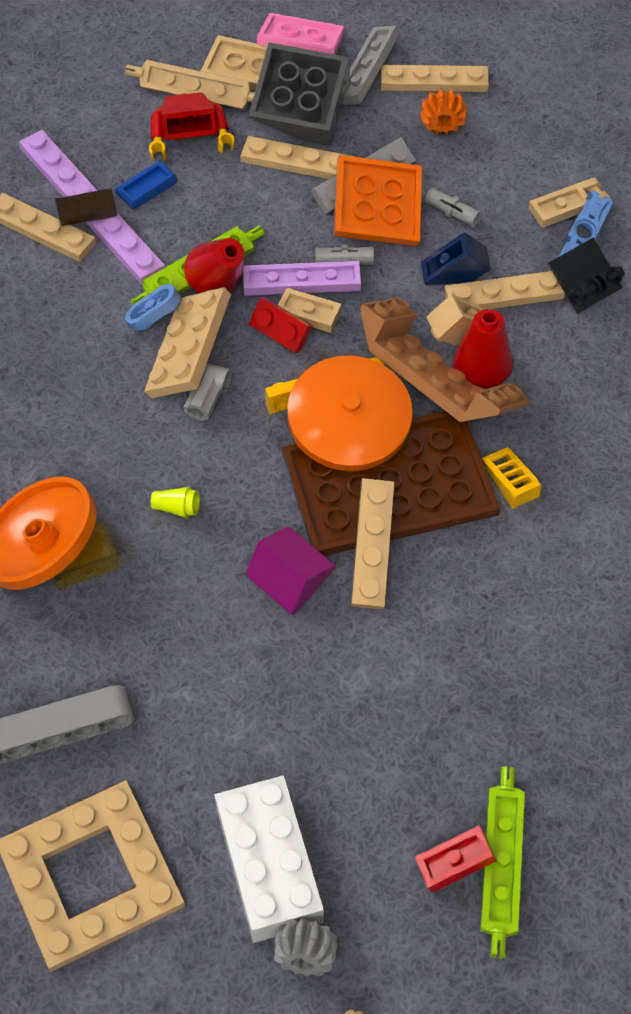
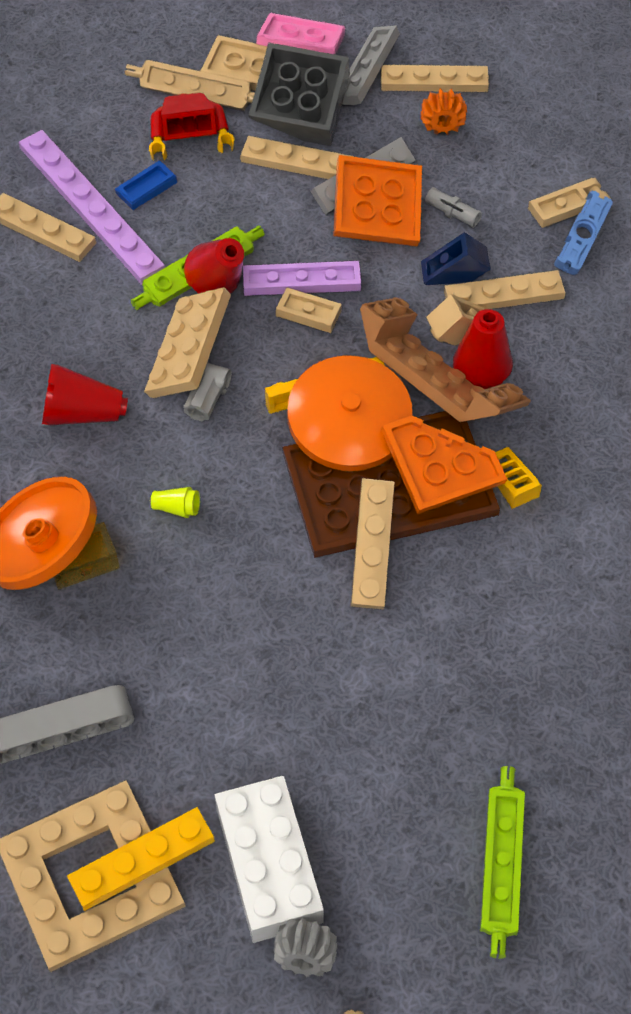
dark brown tile [55,188,117,226] -> none
medium blue plate [125,284,181,331] -> none
magenta slope [245,526,336,615] -> none
red plate [248,298,313,353] -> none
light grey pin [315,245,374,265] -> none
plate [415,825,496,893] -> none
black hinge [547,237,625,314] -> none
none -> red cone [42,364,128,425]
none -> yellow plate [67,807,215,911]
none -> orange plate [381,415,507,514]

